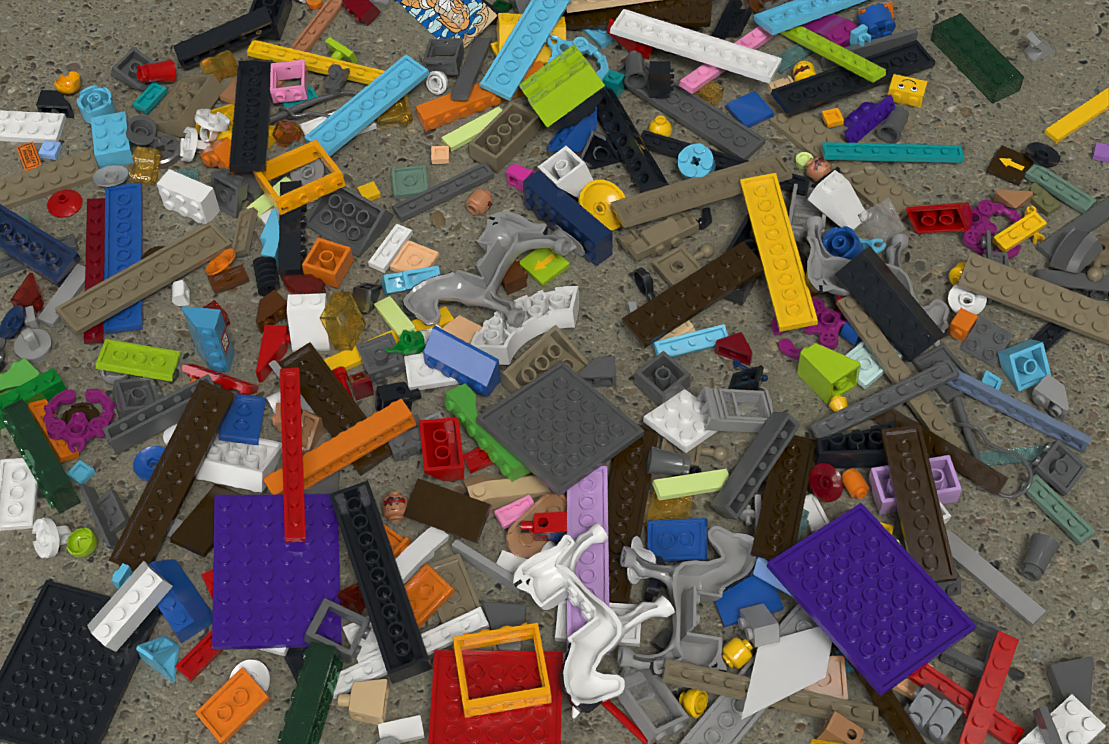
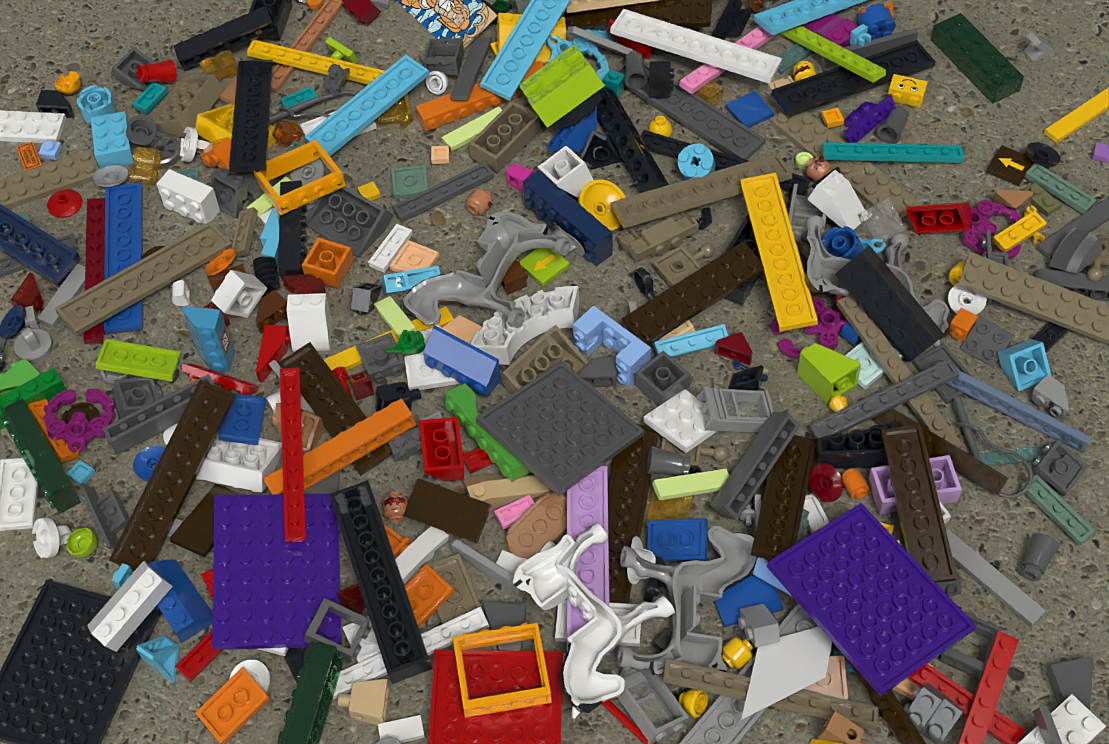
white tile [194,109,230,142] -> none
bright pink window [270,59,308,103] -> none
clear yellow window [320,291,366,351] -> none
red torso [521,512,567,542] -> none
medium azure plate [980,370,1003,390] -> none
none -> white brick [211,270,267,318]
none -> light grey tile [567,26,633,56]
none -> light blue plate [573,306,651,388]

